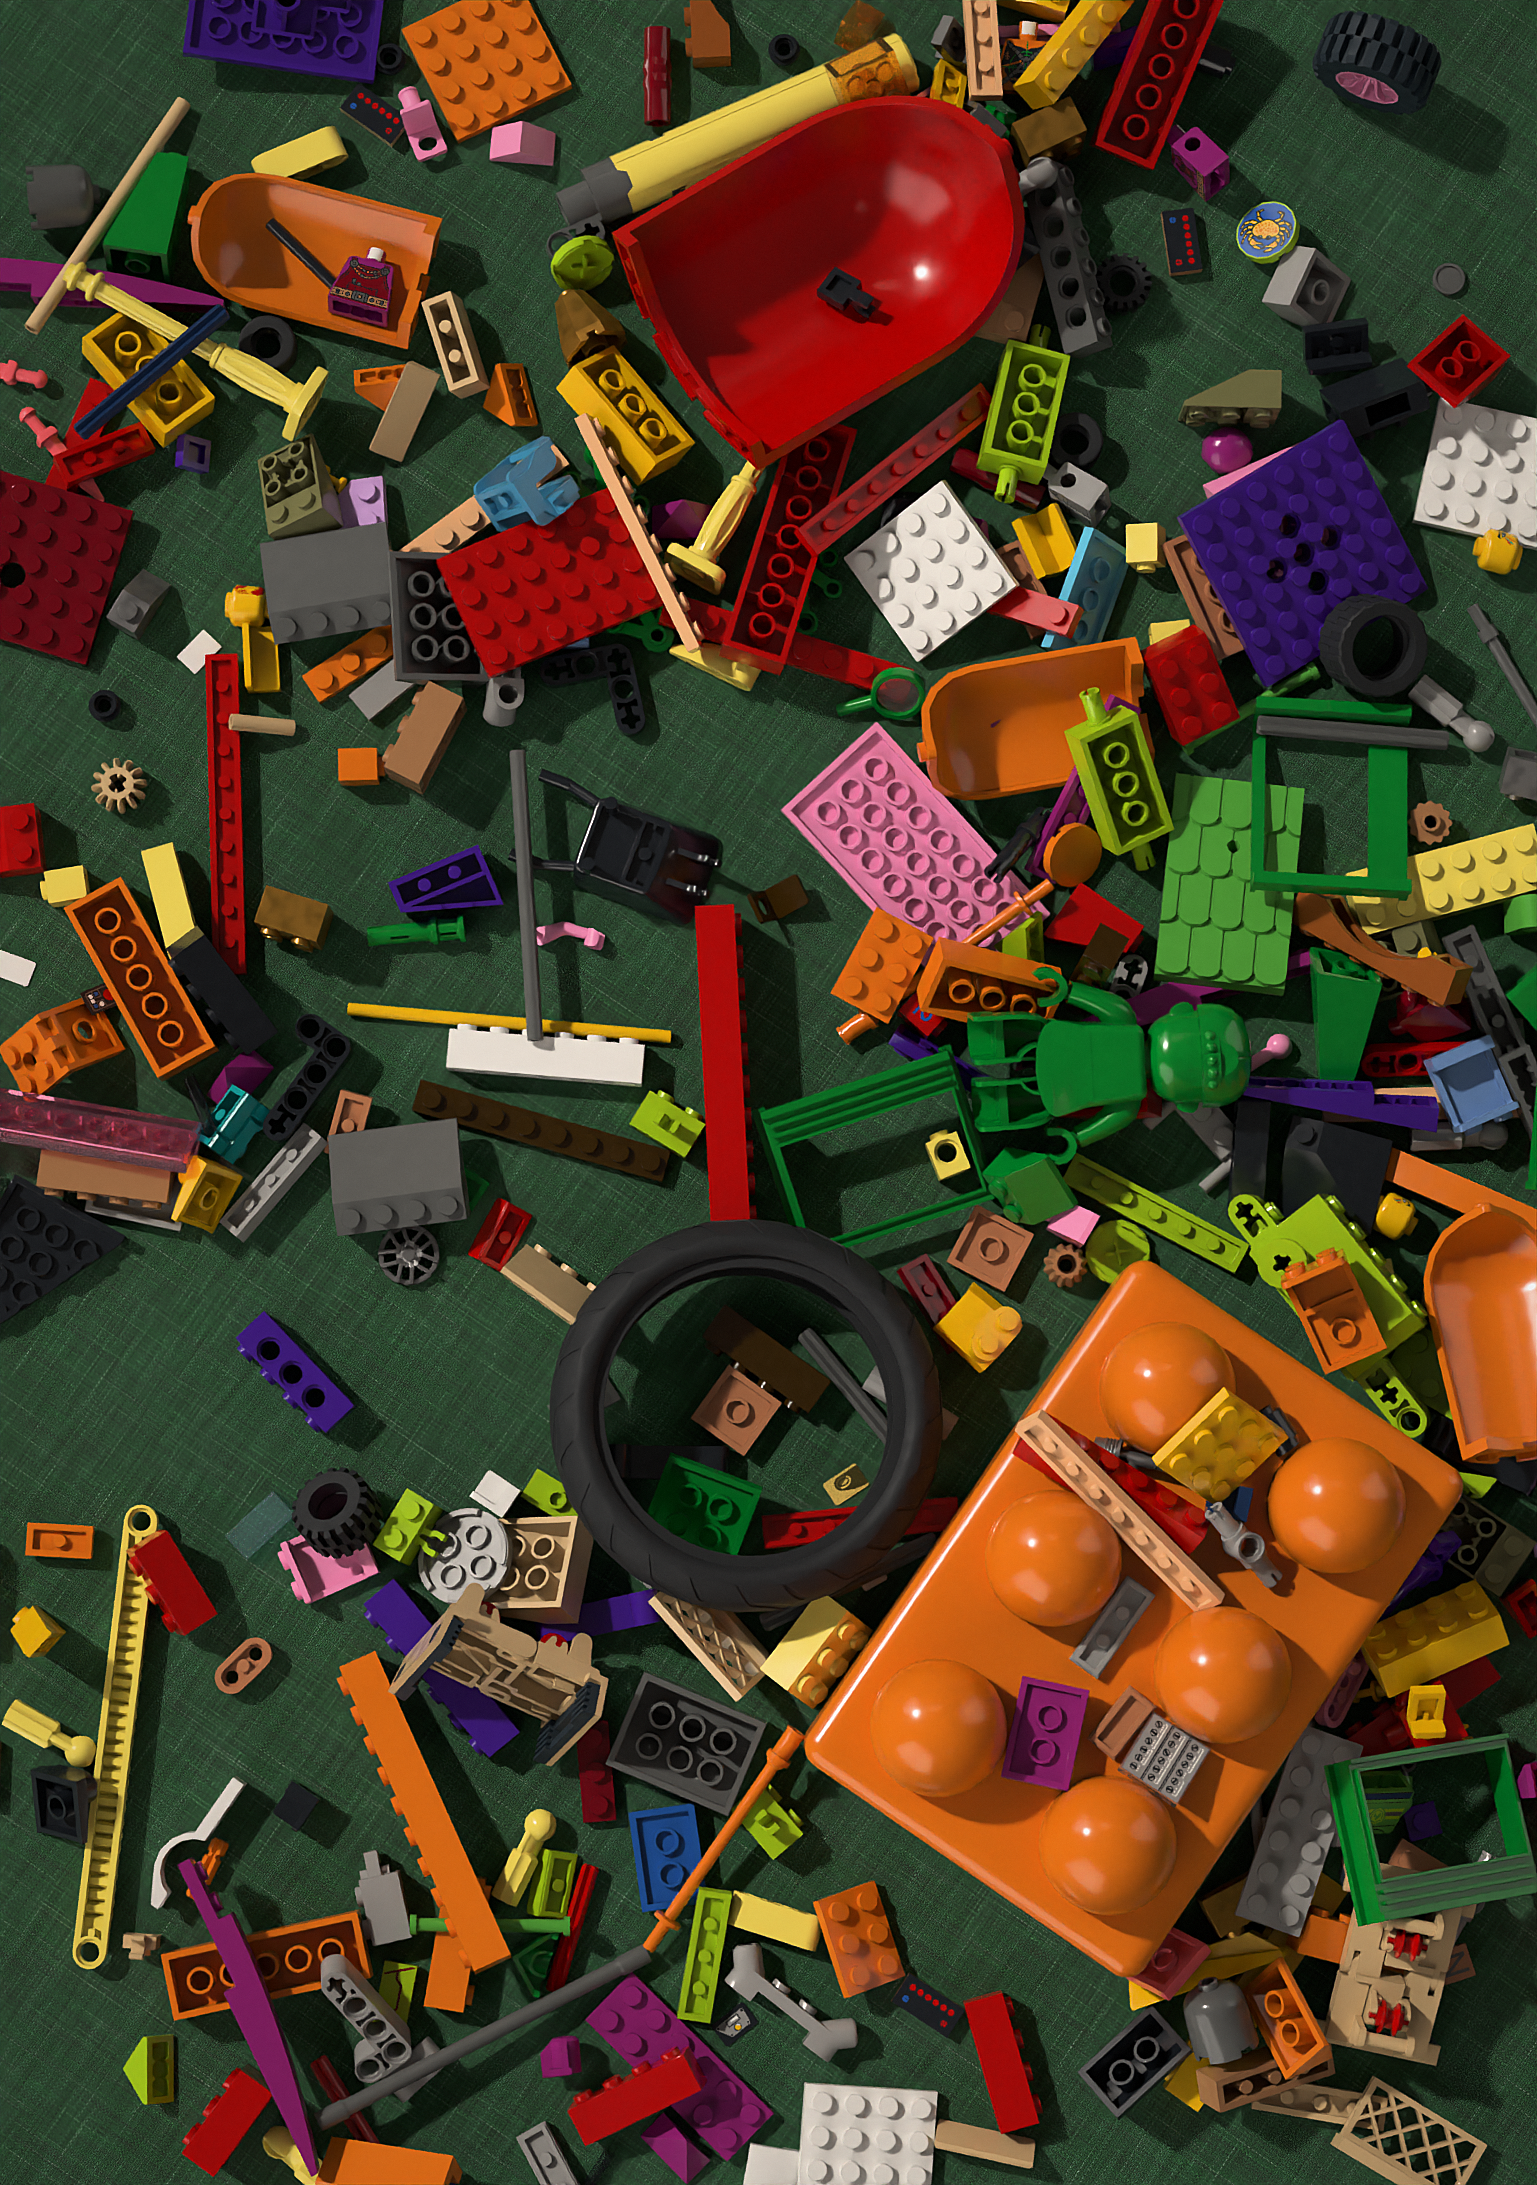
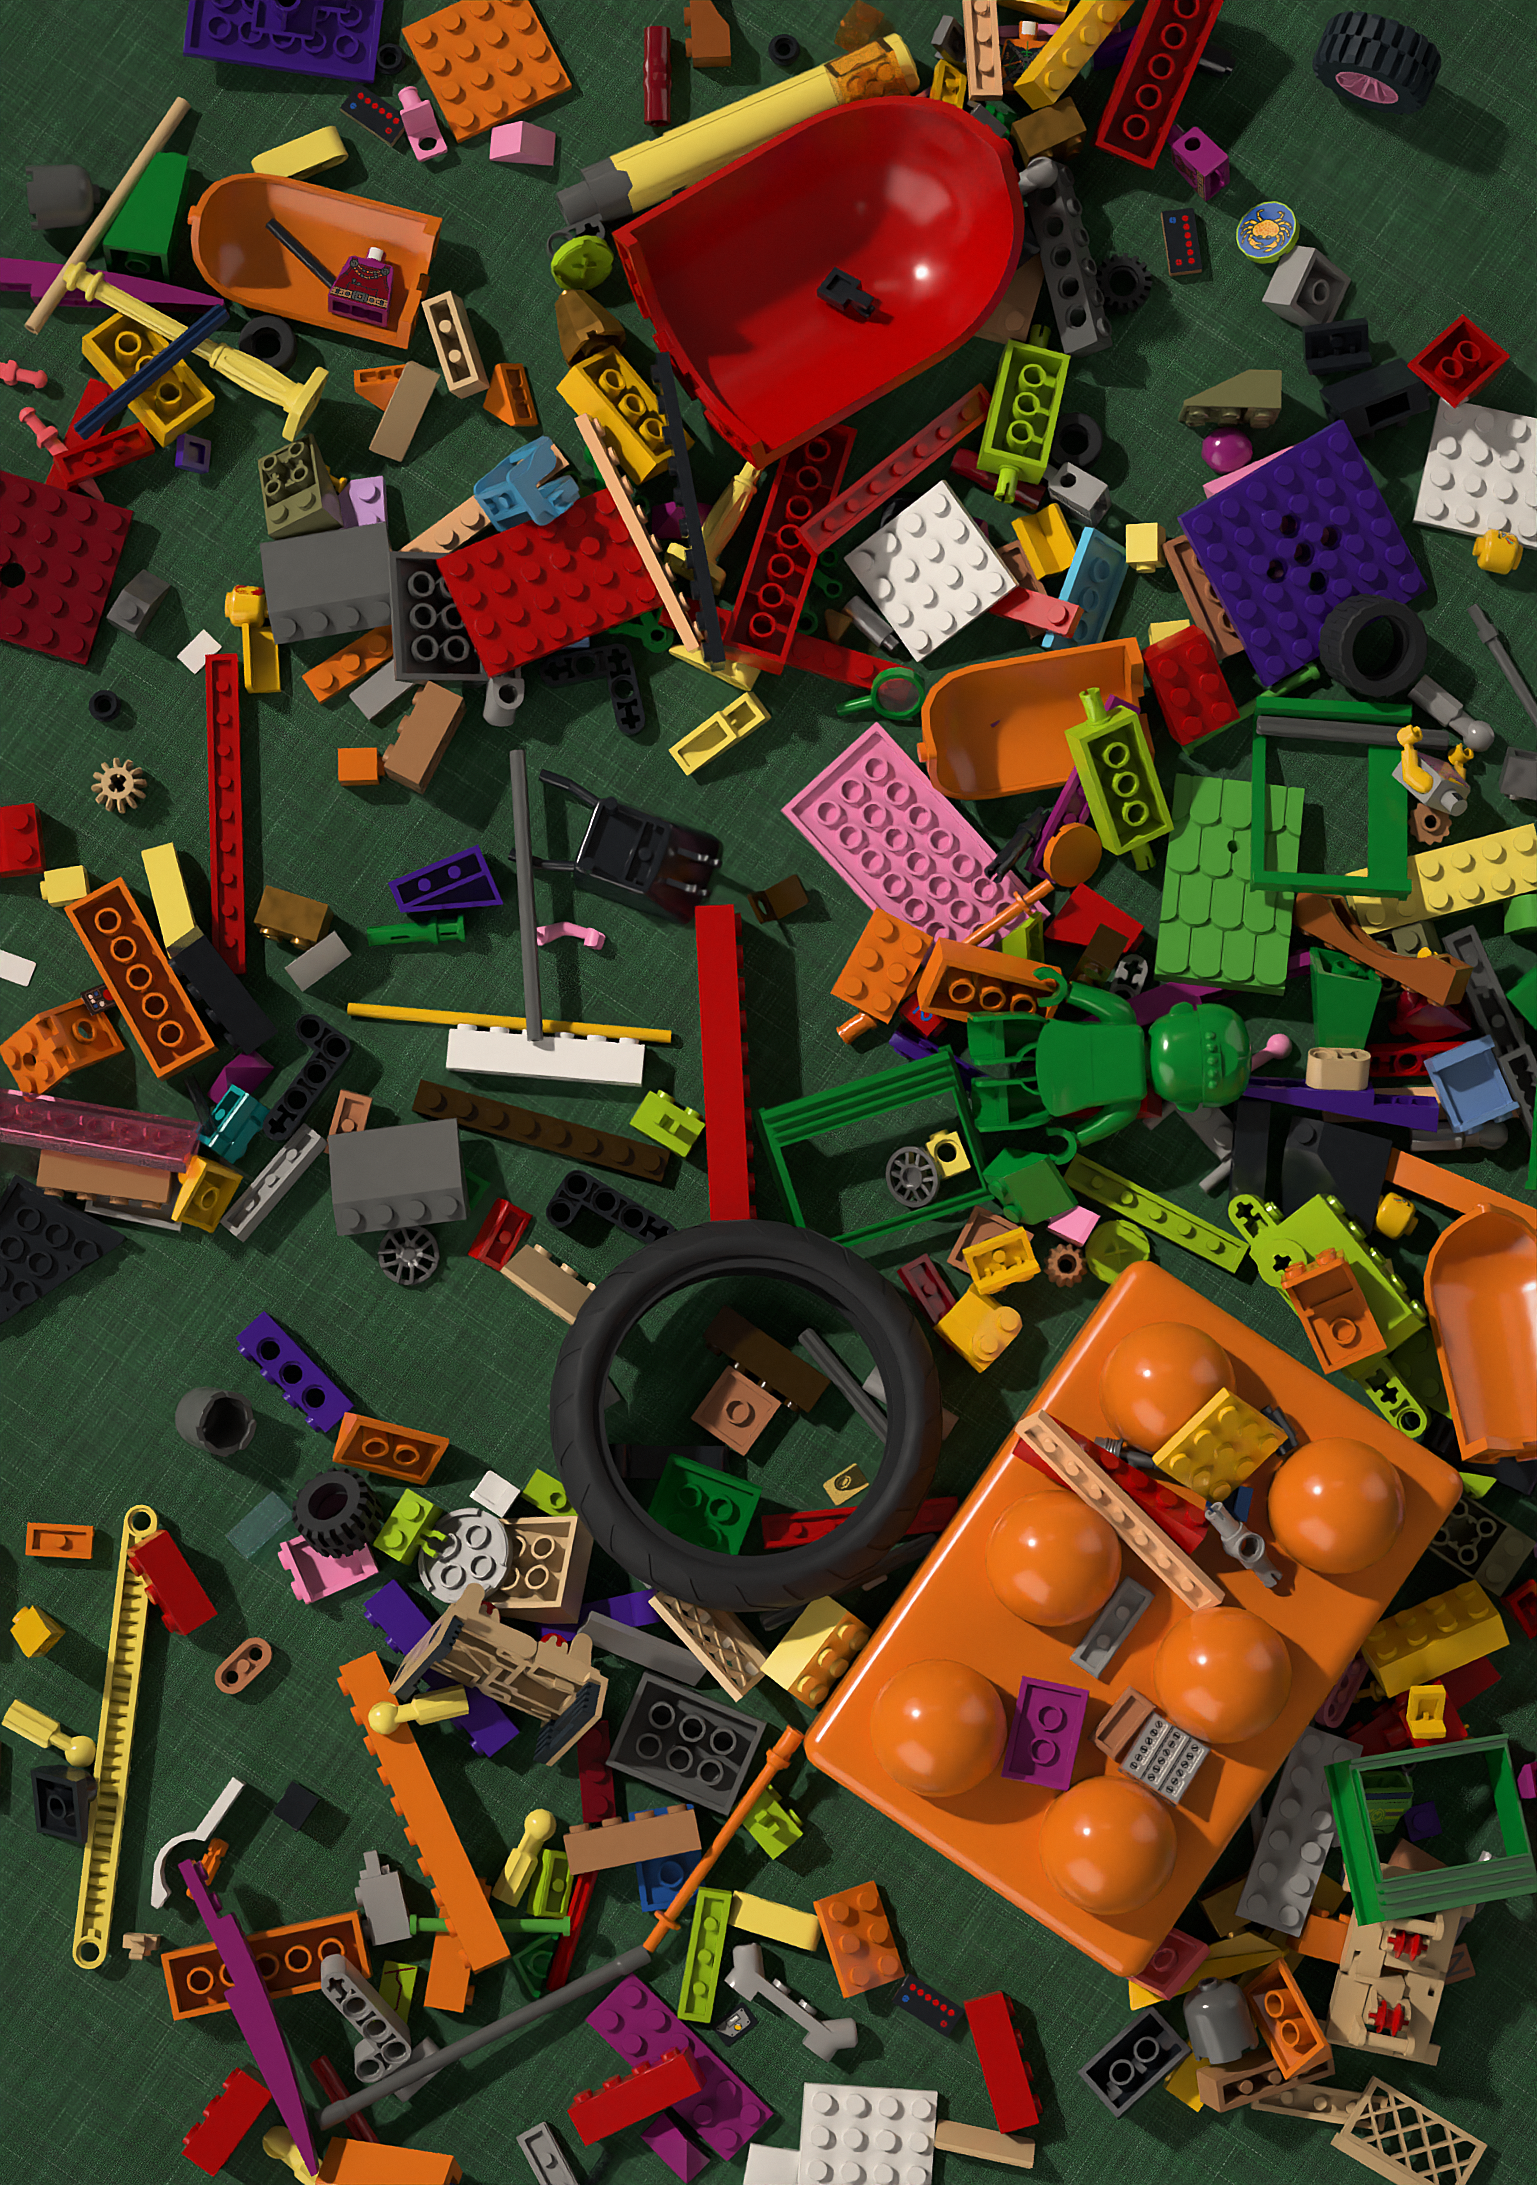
lime slope [123,2034,174,2105] -> none
tan piece [229,714,296,736] -> none
magenta piece [540,2036,582,2078] -> none
dark purple piece [1377,1530,1462,1623] -> none
dark grey piece [1432,263,1465,296] -> none
none -> dark grey cylinder [175,1386,257,1457]
none -> white sticker [285,931,351,992]
none -> orange slope [333,1412,449,1485]
none -> light yellow piece [368,1684,469,1734]
none -> black beam [546,1170,676,1245]
none -> medium nougat brick [563,1803,702,1875]
none -> light grey tile [577,1611,707,1686]
none -> black plate [650,351,726,672]
none -> light yellow slope [669,692,772,776]
none -> clear orange slope [824,609,853,645]
none -> flat silver cylinder [841,595,900,652]
none -> flat silver wheel [886,1146,942,1207]
none -> yellow bracket [962,1226,1041,1295]
none -> tan beam [1306,1047,1371,1091]
none -> torso [1391,724,1474,816]

